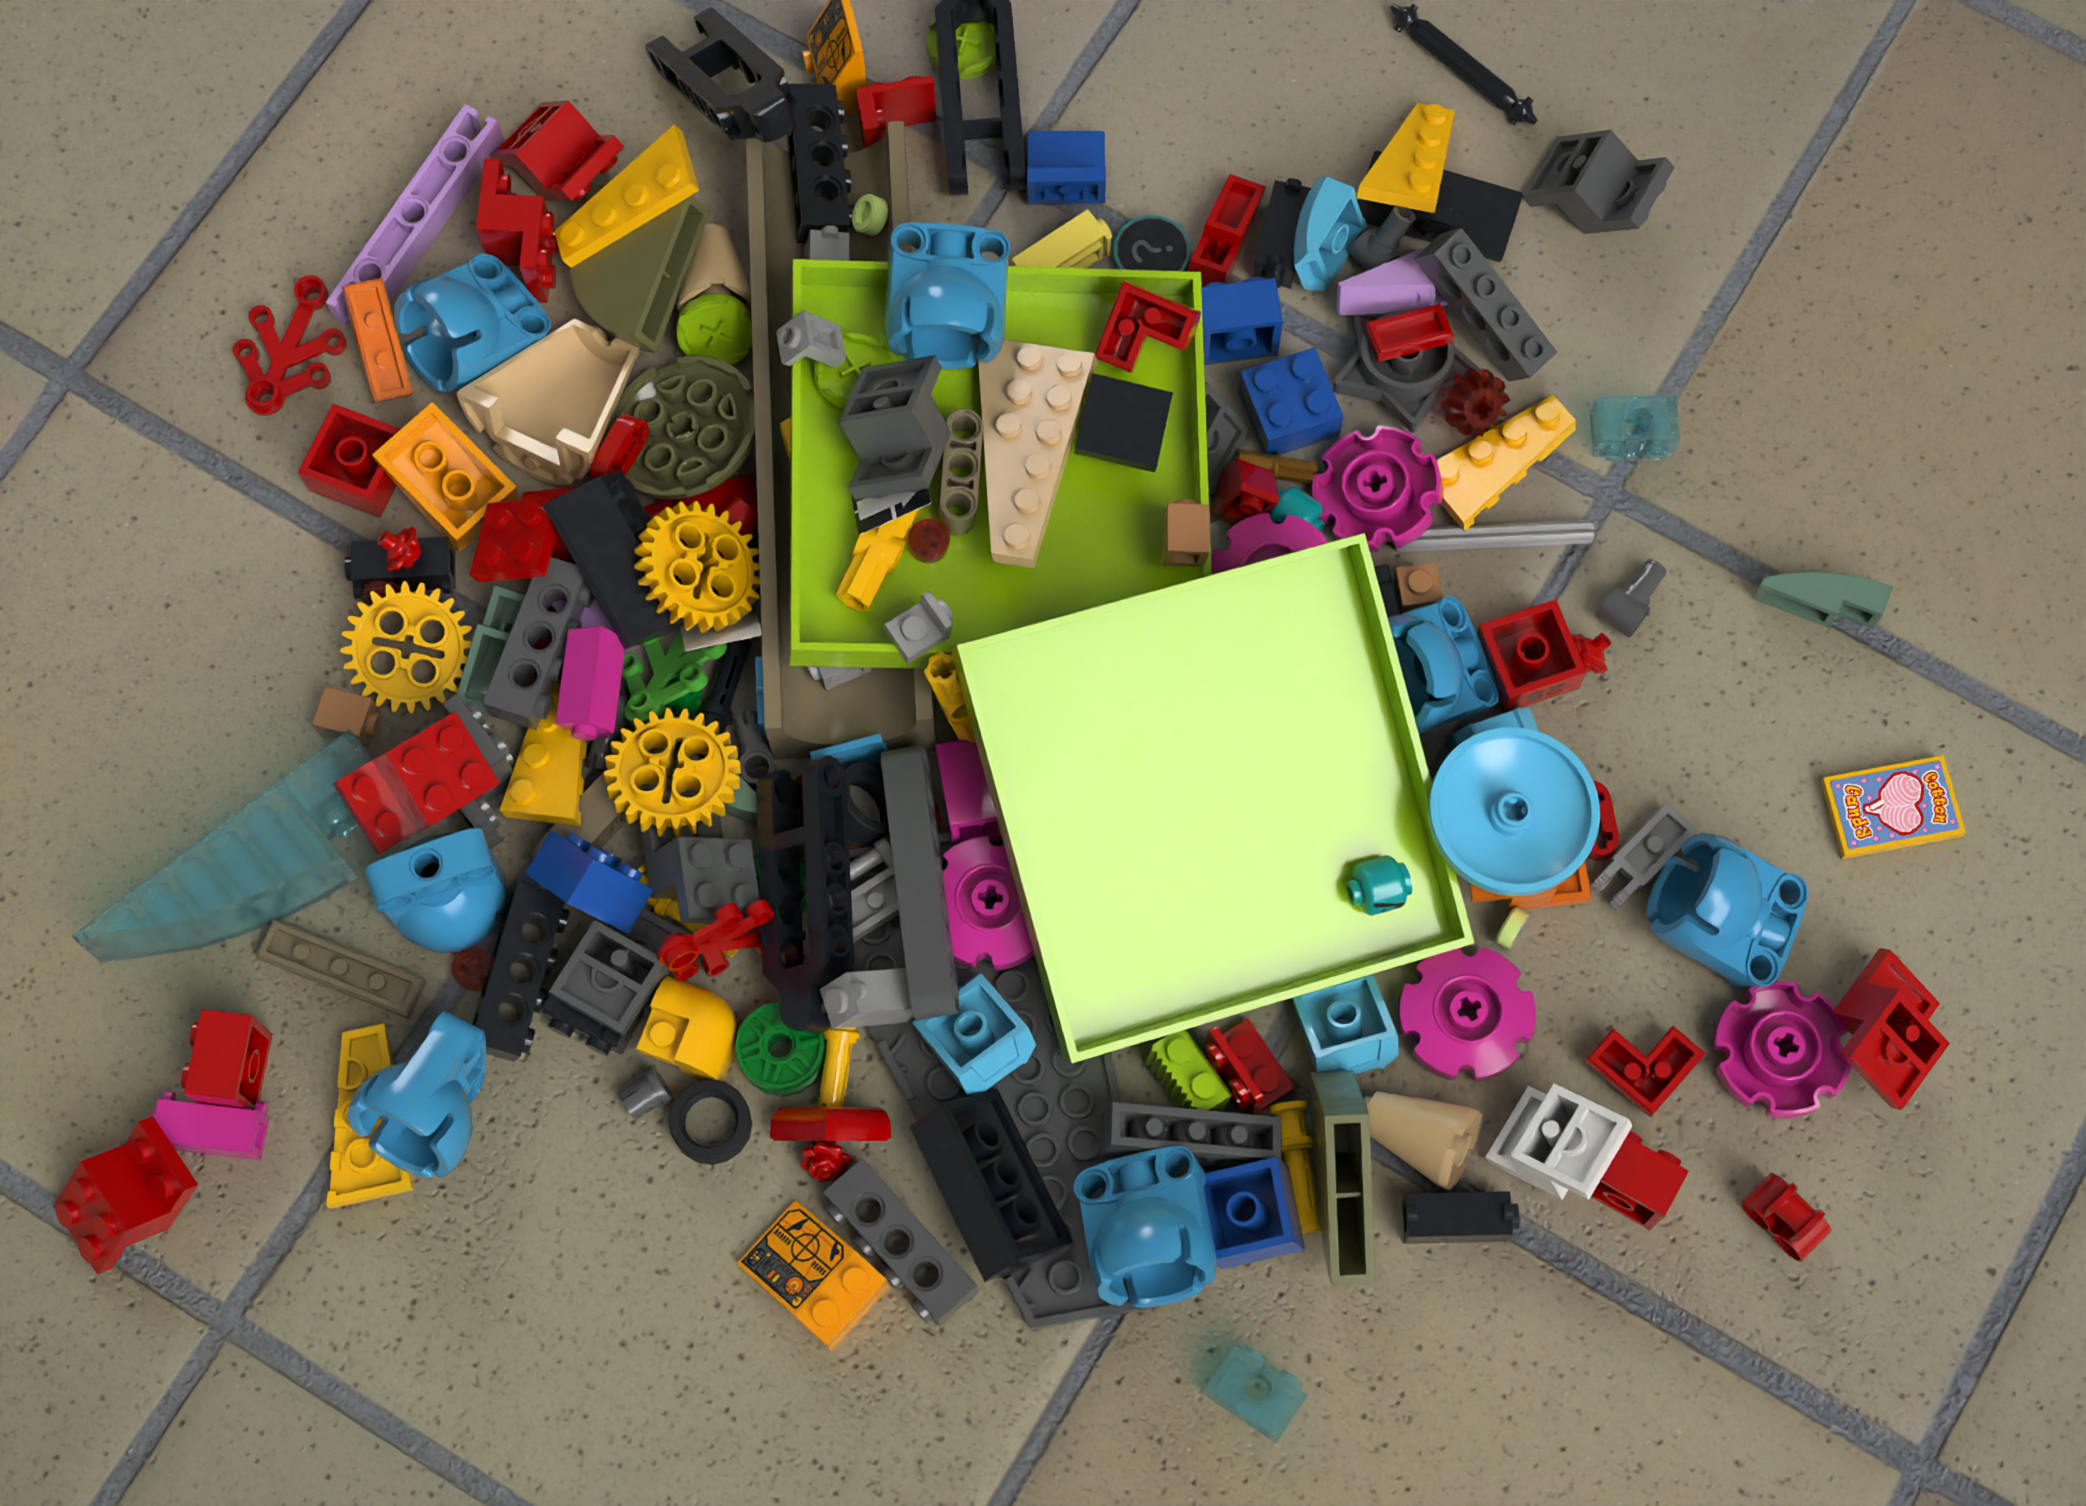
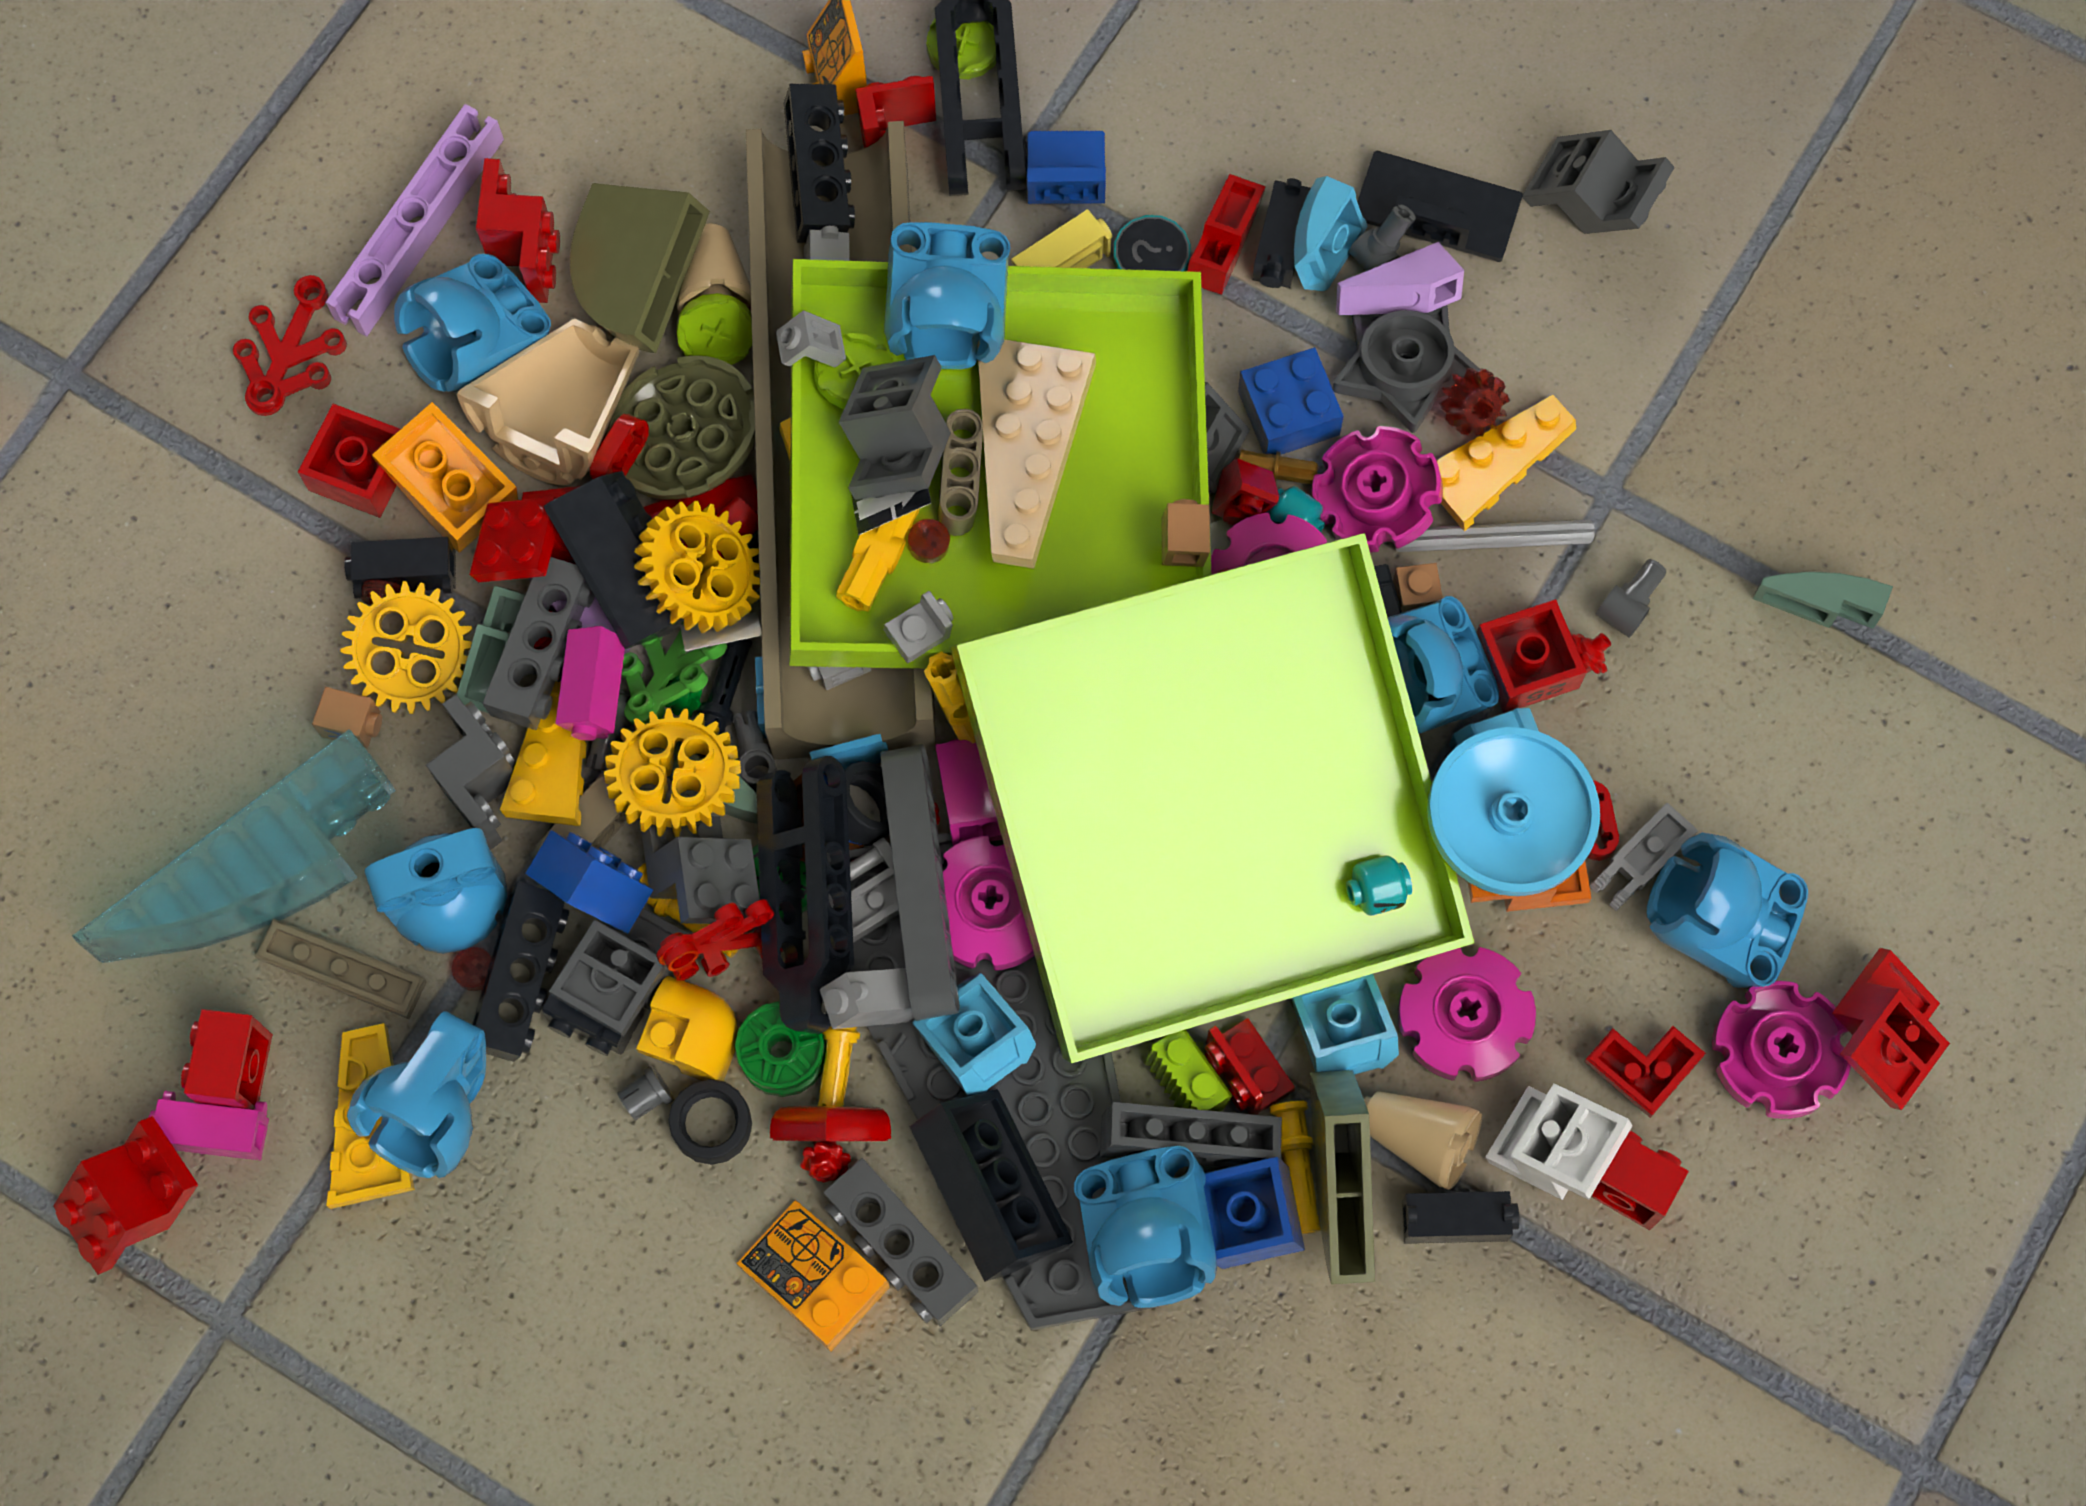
red bracket [332,711,500,855] -> none
orange tile [342,278,413,404] -> none
red plant [377,526,421,571] -> none
red bracket [490,100,624,201] -> none
yellow wing [555,124,700,268] -> none
black piece [645,7,797,143] -> none
yellowish green tile [852,194,888,236] -> none
black tile [1074,373,1173,473] -> none
red brick [1095,280,1201,373] -> none
blue brick [1201,277,1283,365] -> none
clear light blue brick [1203,1345,1308,1443] -> none
yellow wing [1357,103,1455,213] -> none
red tile [1364,303,1454,362] -> none
black wheel [1390,3,1538,126] -> none
dark grey brick [1414,228,1557,381] -> none
yellowish green tile [1495,907,1530,950] -> none
clear light blue brick [1590,395,1680,461] -> none
red piece [1741,1173,1831,1262] -> none
tile [1820,755,1966,859] -> none

